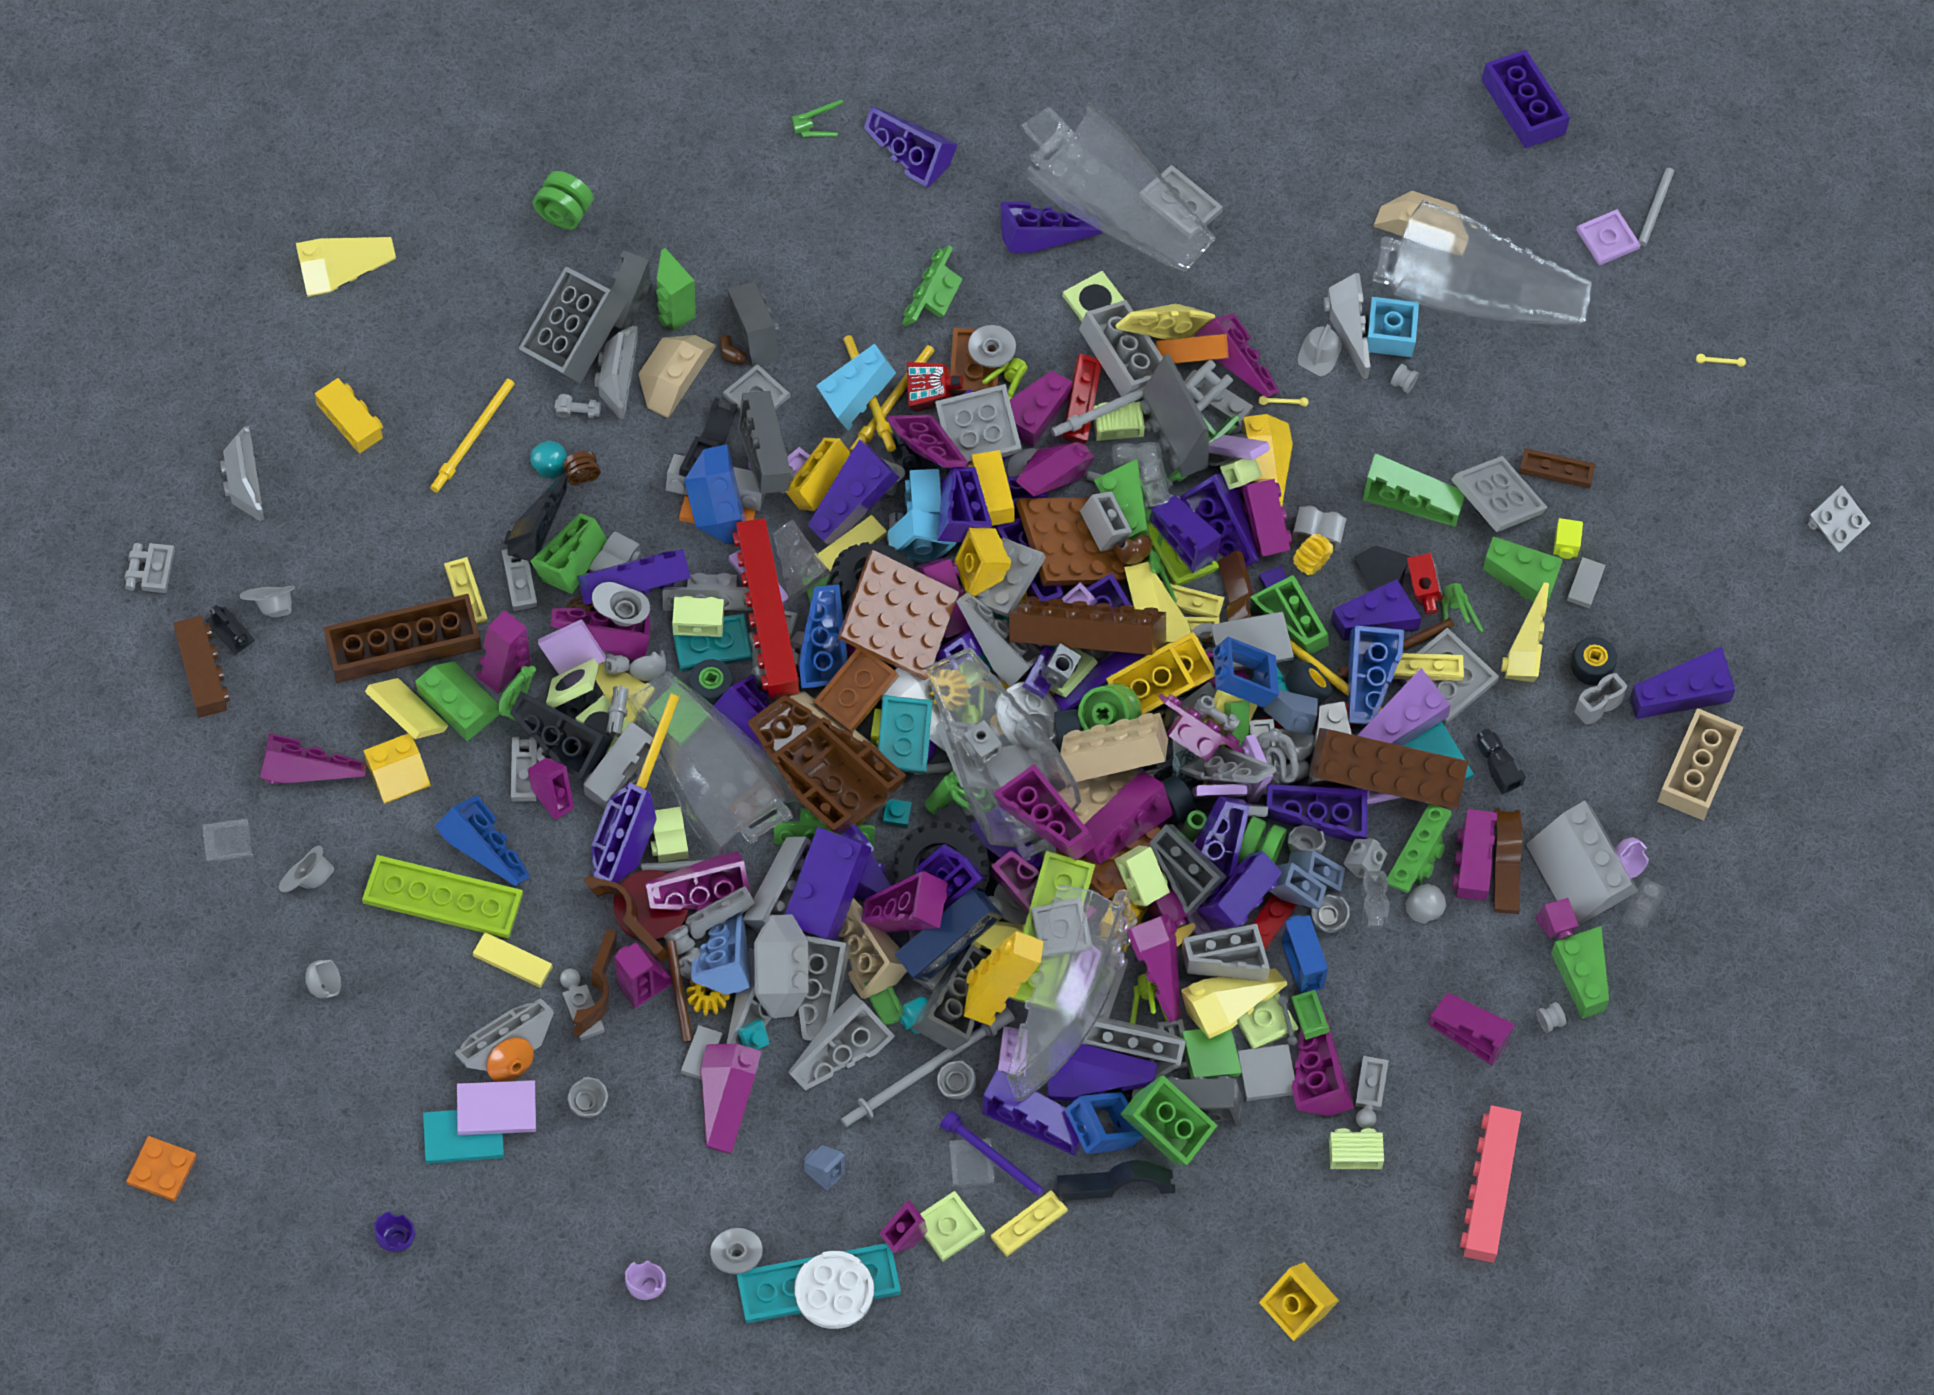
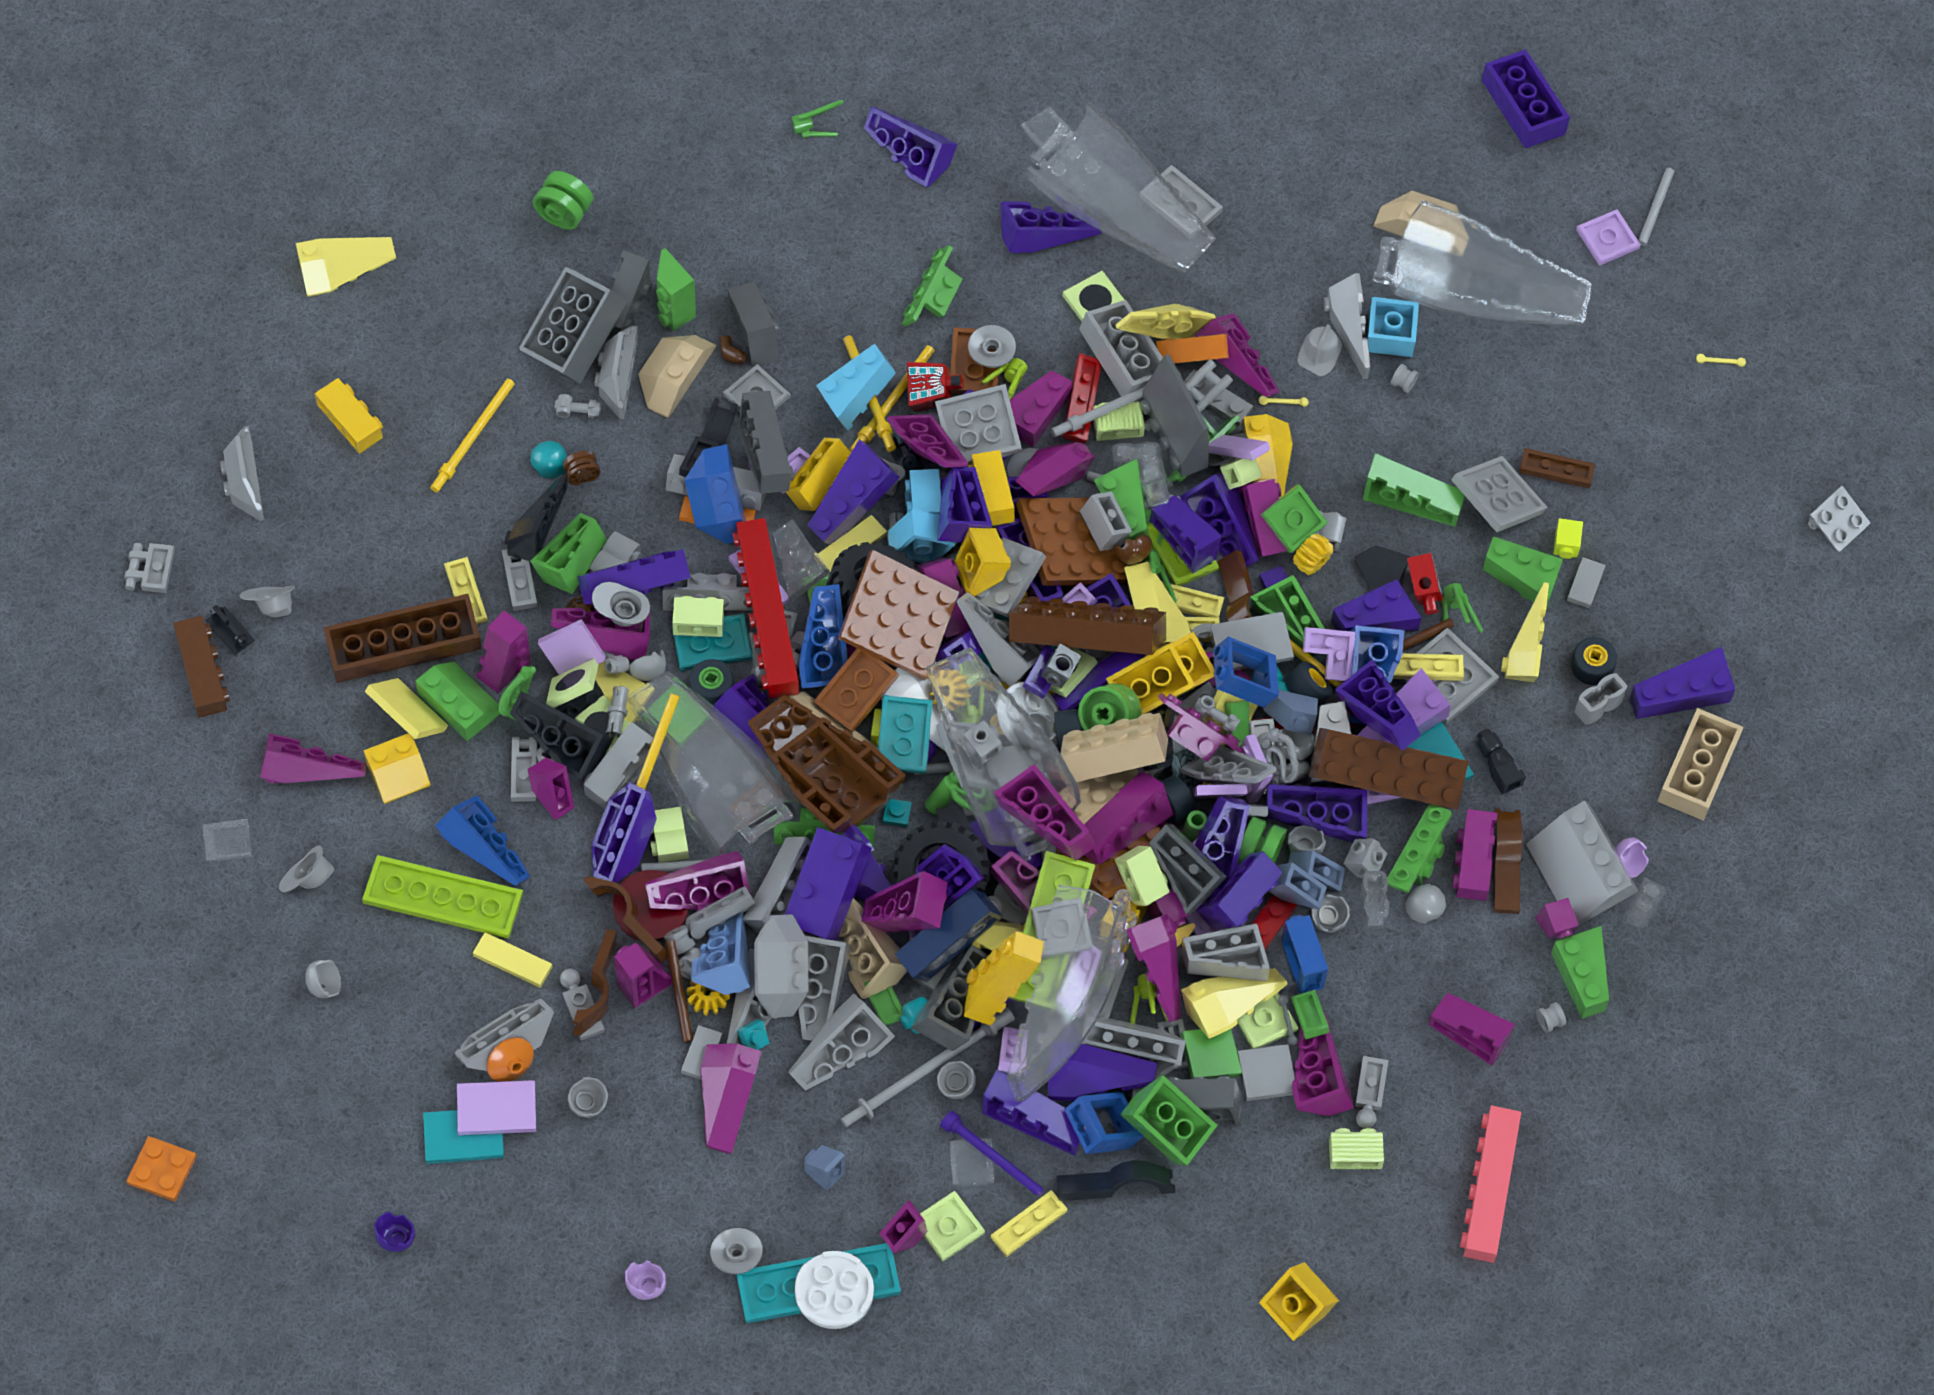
none -> bright green tile [1261,484,1328,553]
none -> lavender plate [1303,627,1355,681]
none -> dark purple wedge [1335,659,1421,751]

